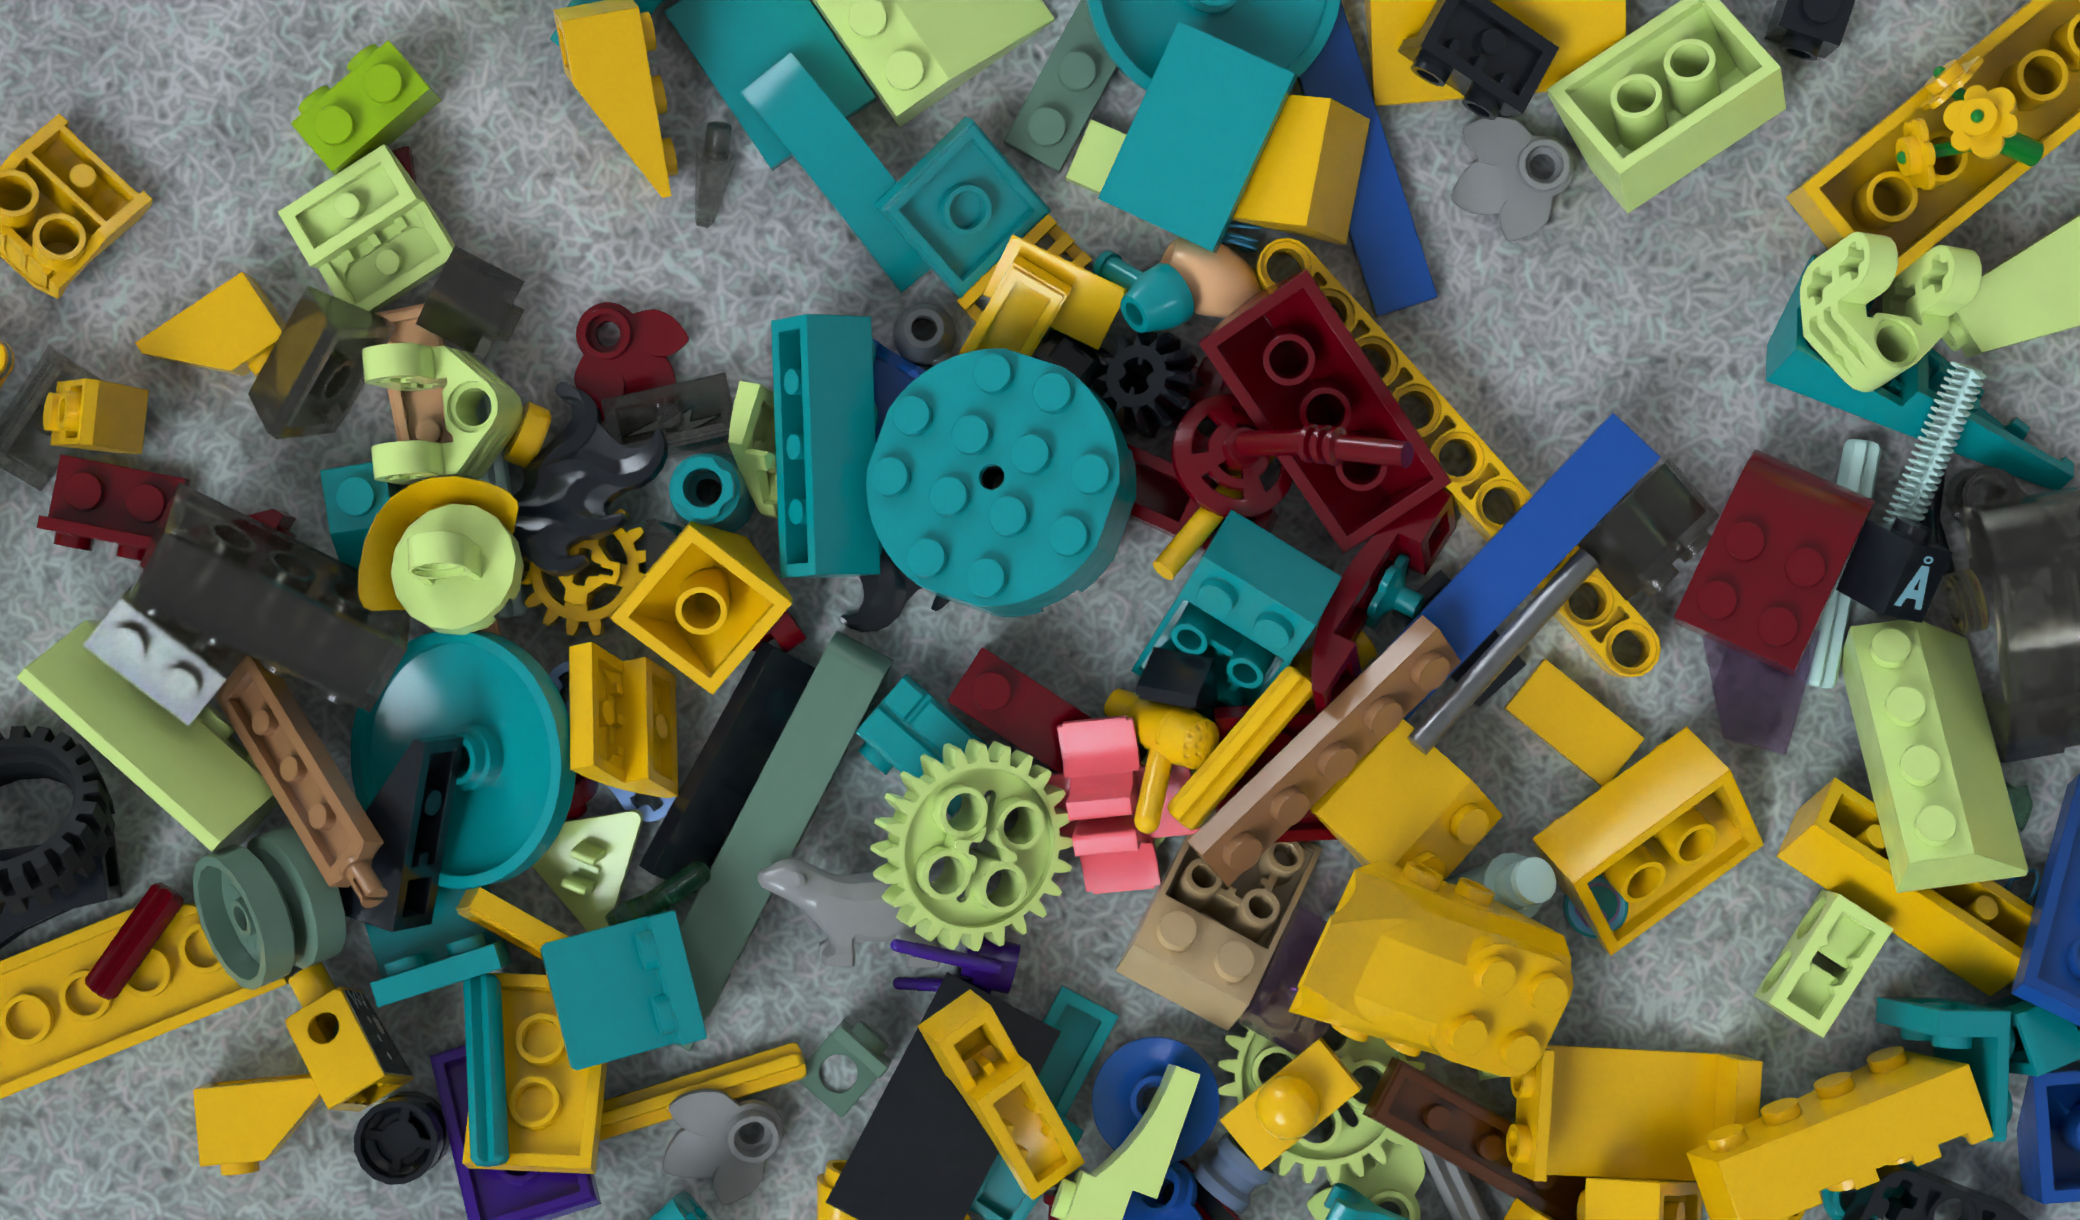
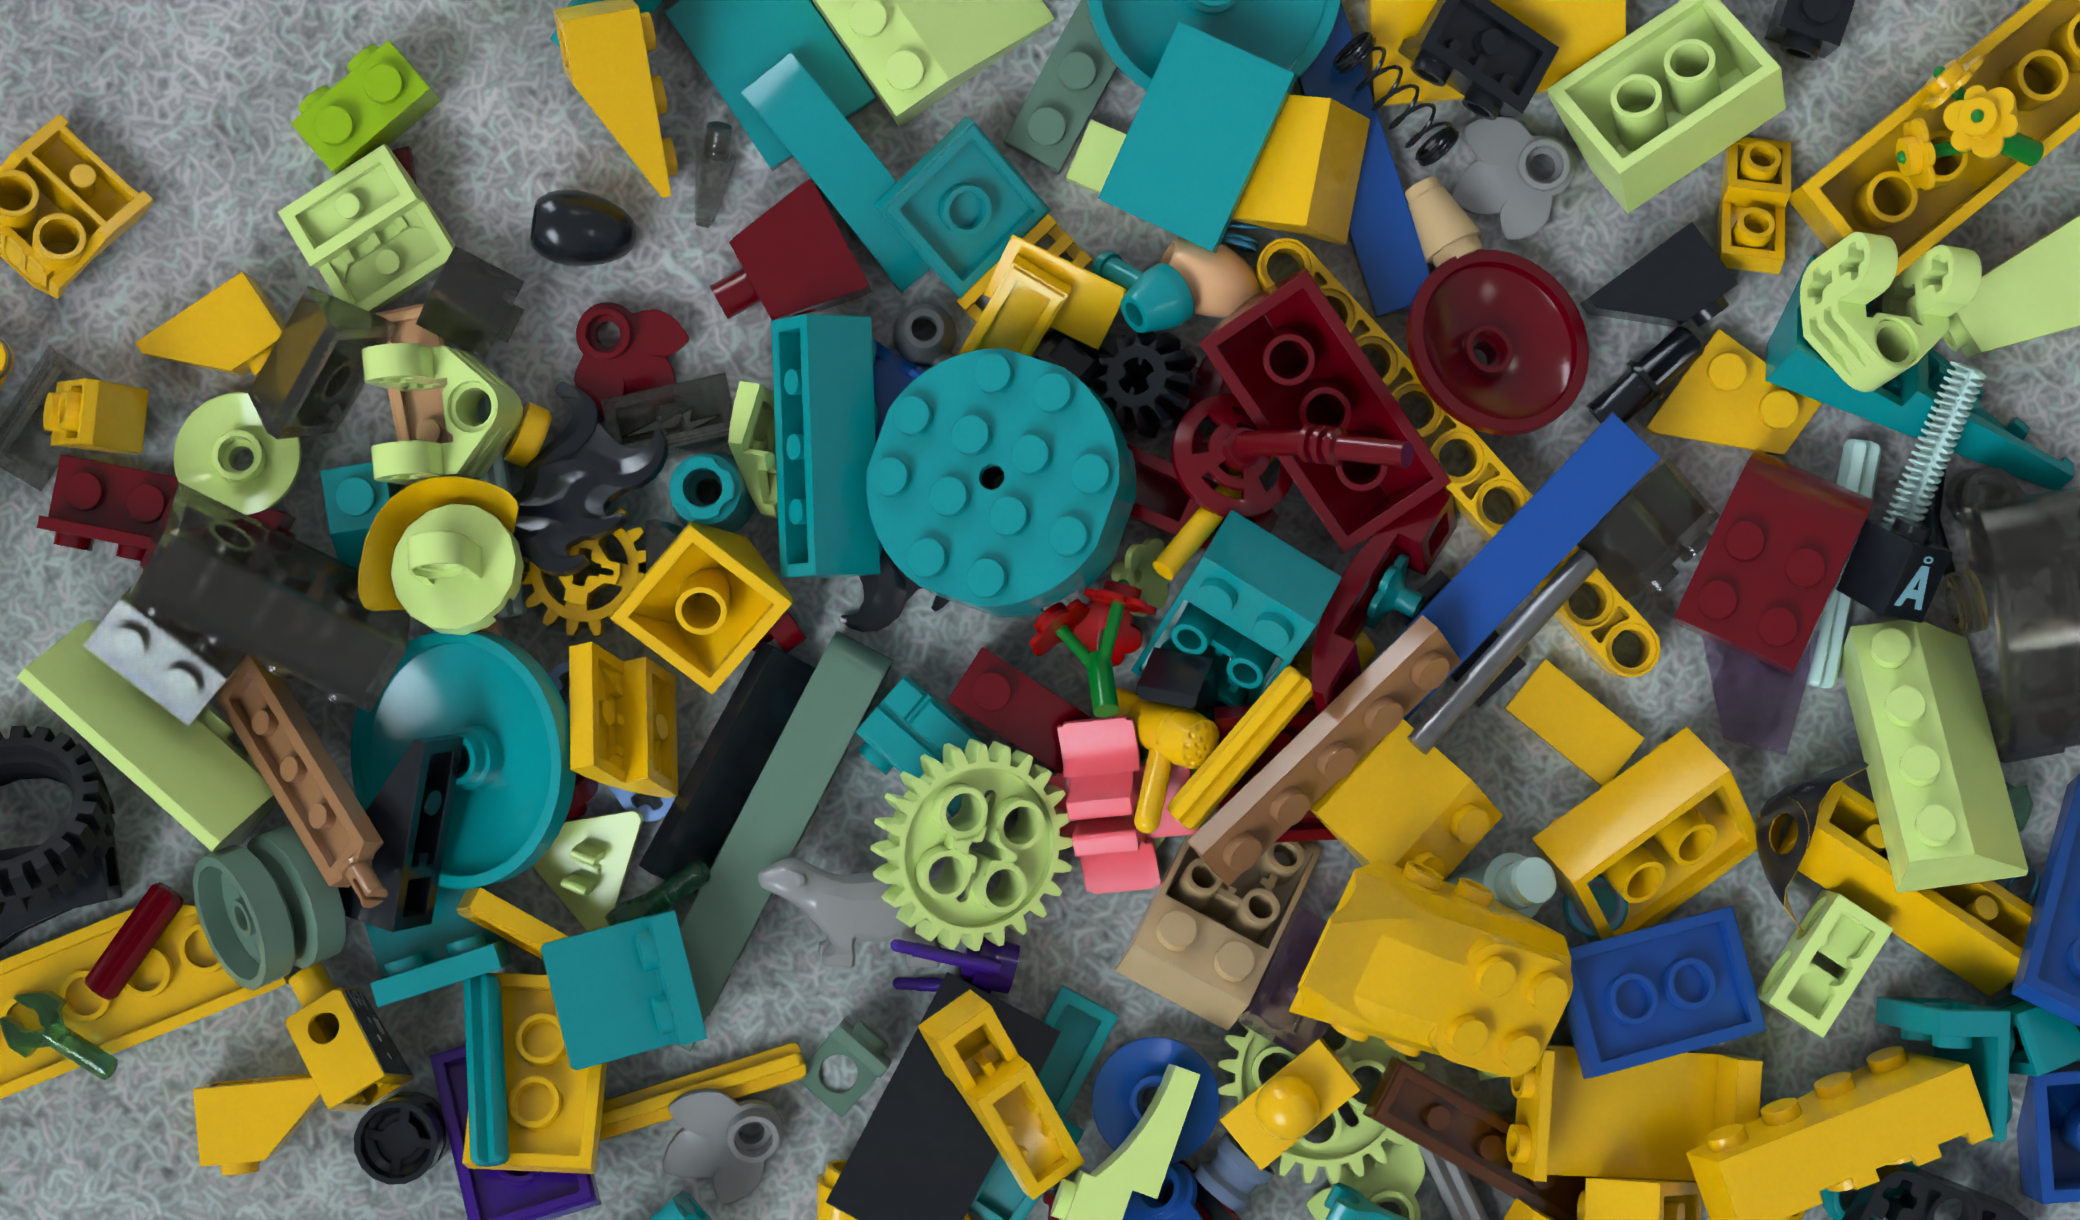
none -> clear green bar [0,990,118,1080]
none -> yellowish green dish [173,392,302,519]
none -> black animal [530,190,636,266]
none -> dark red torso [710,179,872,320]
none -> red plant [1029,579,1157,718]
none -> yellowish green plant [1111,537,1171,617]
none -> black piece [1333,32,1459,166]
none -> tan cone [1404,176,1485,268]
none -> dark red dish [1406,250,1589,436]
none -> blue plate [1565,906,1767,1079]
none -> black slope [1580,222,1738,328]
none -> black axle [1586,326,1704,423]
none -> yellow wing [1643,328,1822,456]
none -> yellow slope [1716,137,1791,275]
none -> black piece [1755,762,1869,931]

